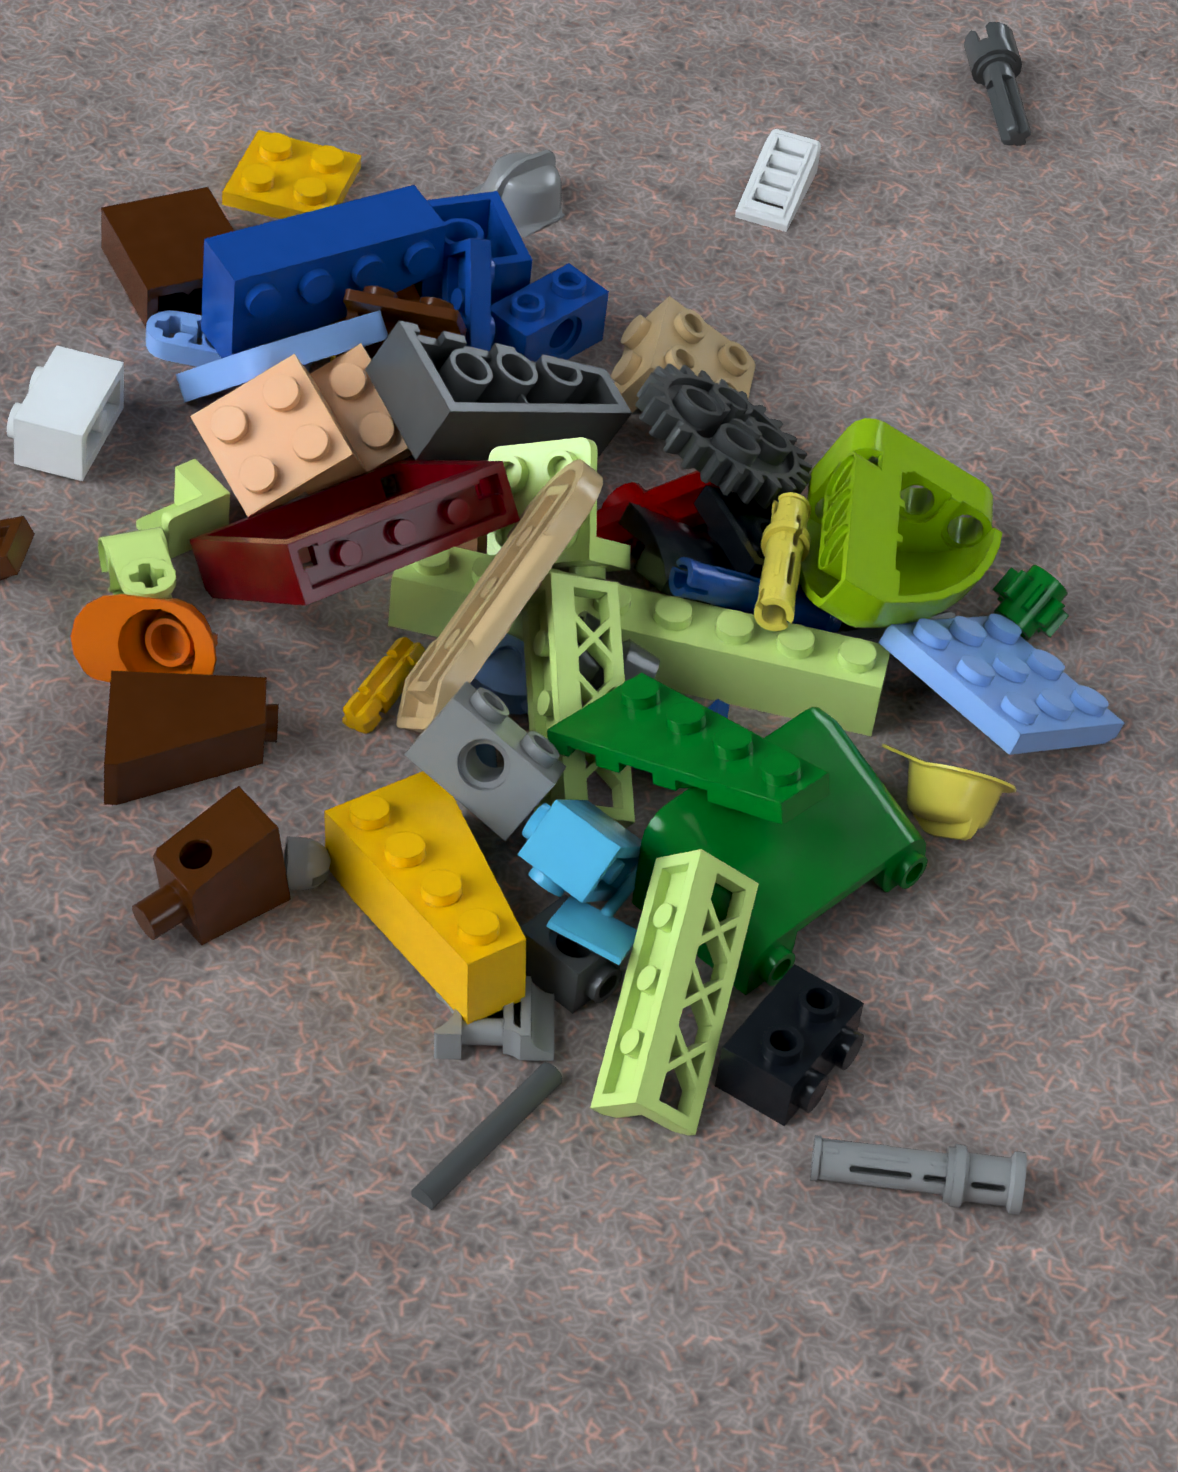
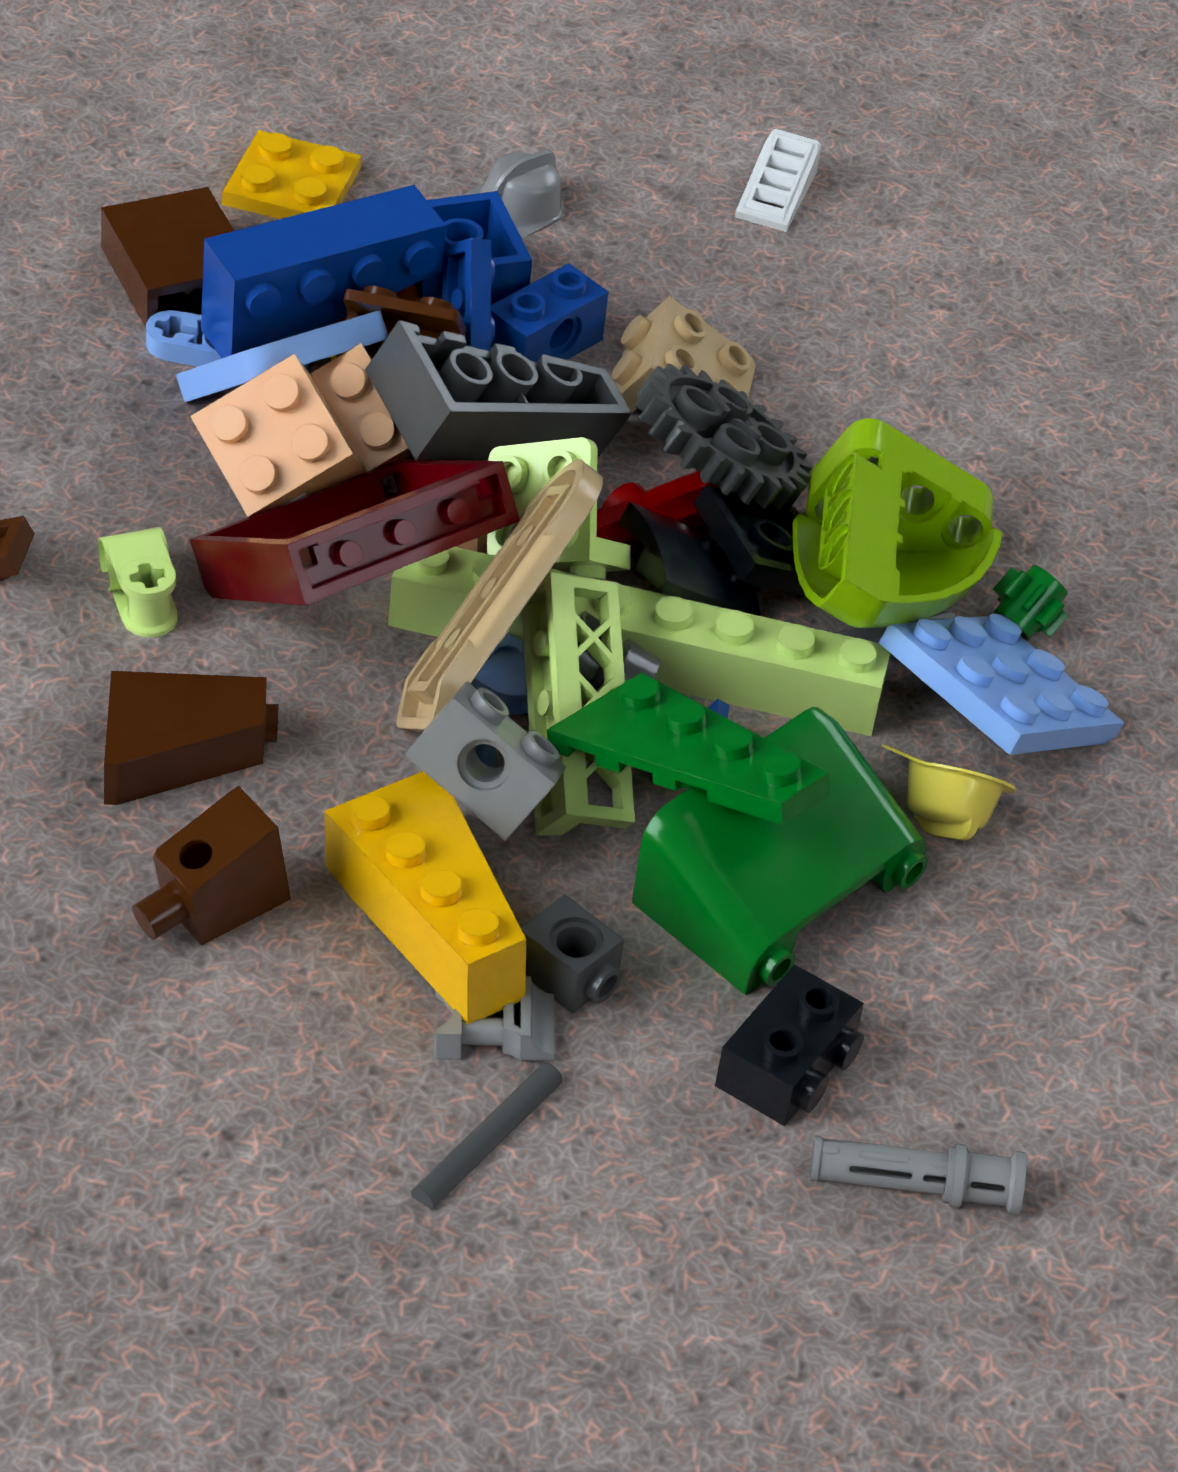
white brick [7,345,124,481] -> none
orange piece [70,594,218,683] -> none
yellowish green panel [136,459,230,559] -> none
light grey hinge [284,836,331,891] -> none
yellow axle [342,637,425,734] -> none
medium azure brick [517,799,641,903] -> none
medium azure piece [546,866,637,965] -> none
yellowish green fence [590,849,759,1136] -> none
blue pin [669,557,842,633] -> none
light yellow pin [754,492,811,631] -> none
dark grey piece [964,22,1031,146] -> none

